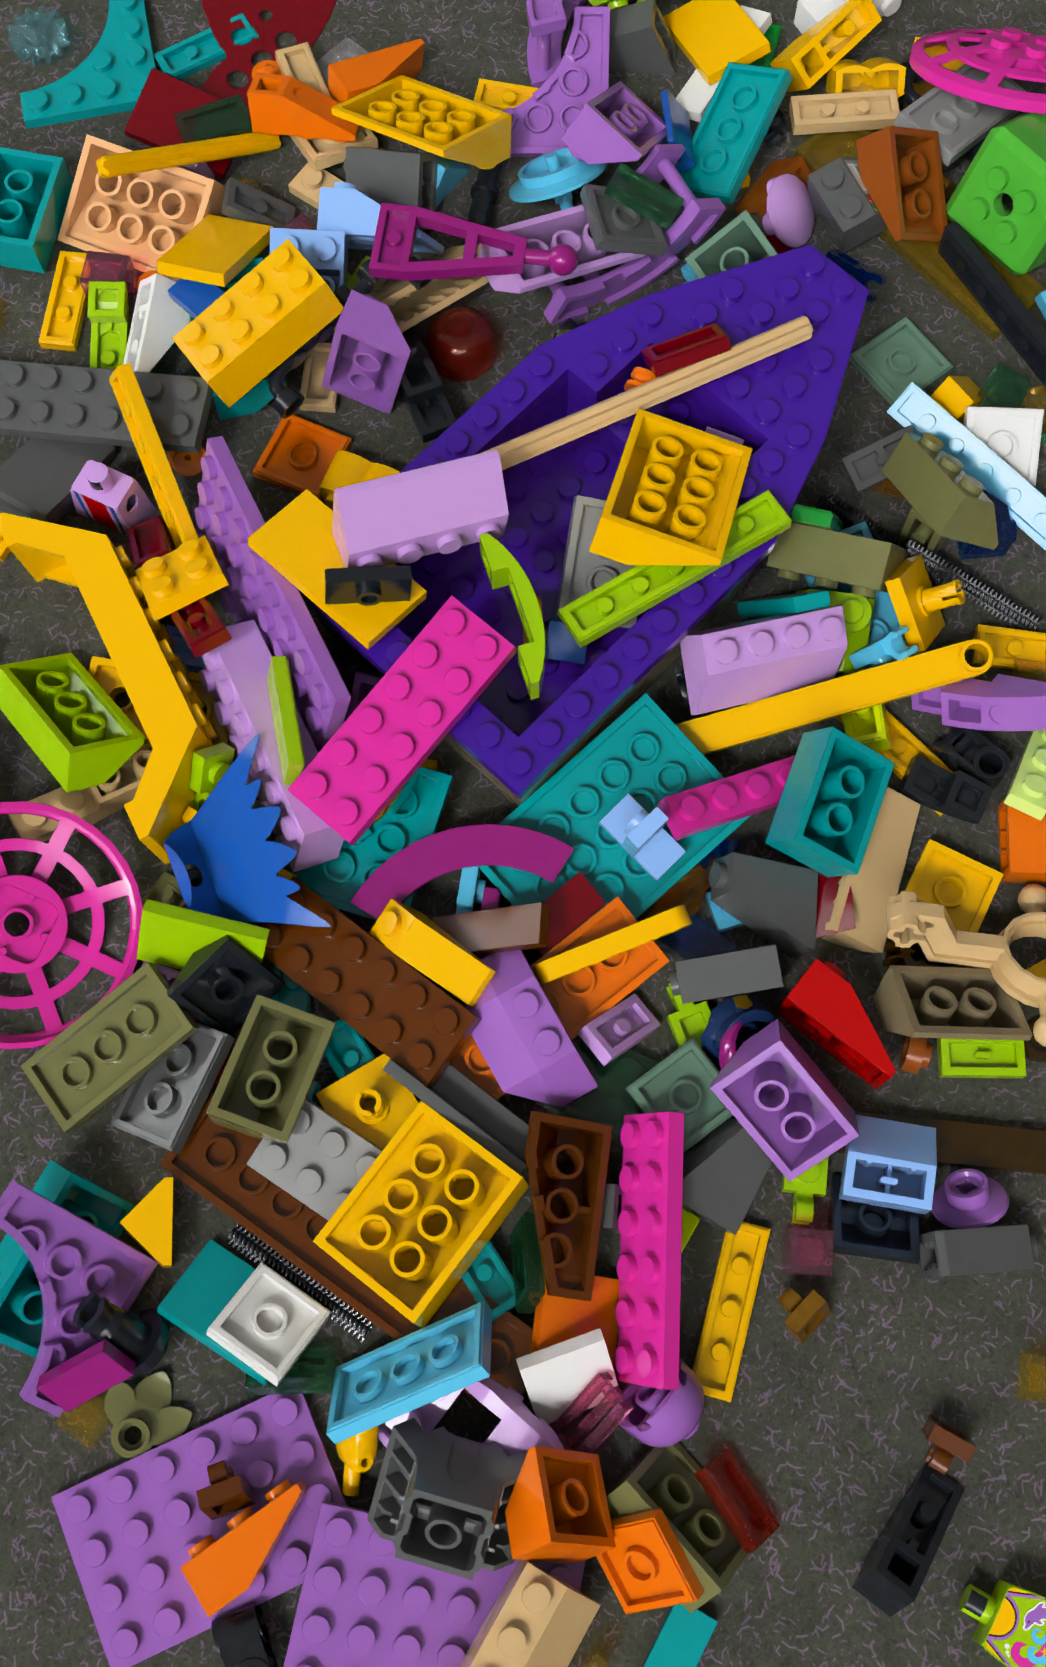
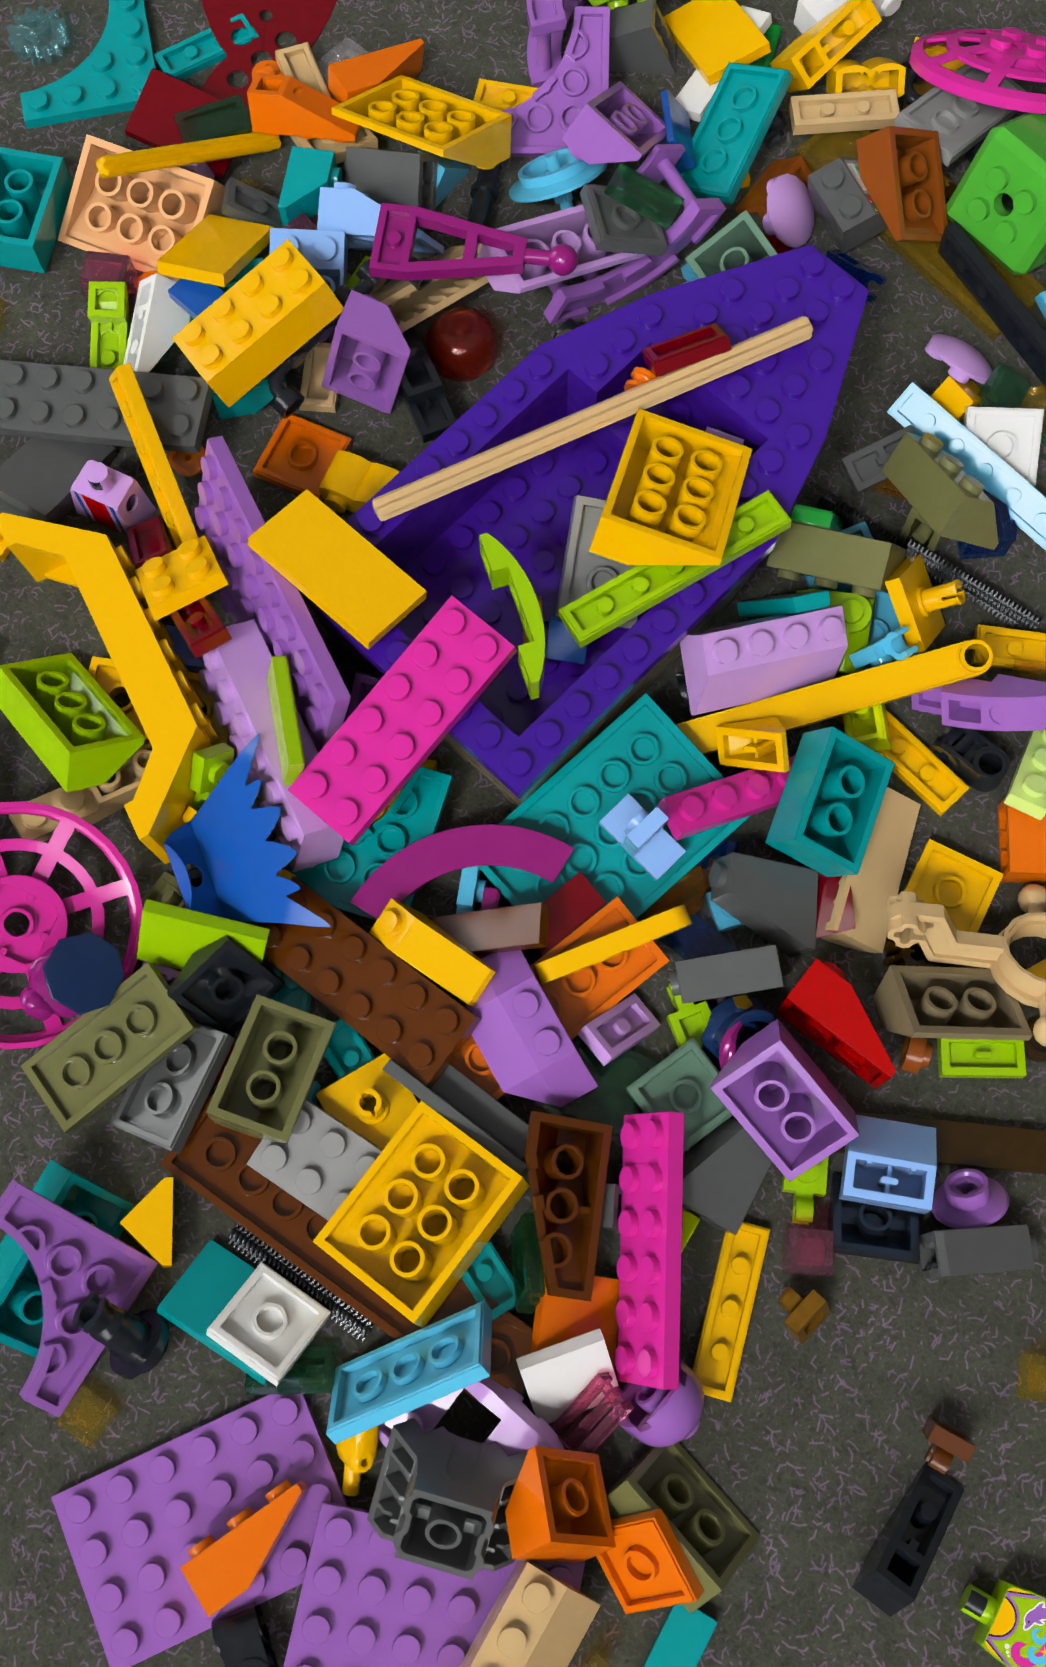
magenta tile [36,1339,136,1412] -> none
yellow tile [39,250,97,352] -> none
olive plate [104,1371,192,1459] -> none
reddish brown tile [196,1460,255,1521] -> none
black plate [324,565,412,606] -> none
lavender slope [332,449,509,568] -> none
clear red tile [695,1447,780,1554] -> none
sand green tile [849,317,954,406] -> none
black slope [897,755,993,824] -> none
none -> dark blue piece [20,931,124,1021]
none -> teal slope [278,146,342,229]
none -> yellow slope [715,716,790,773]
none -> lavender dish [925,334,994,385]

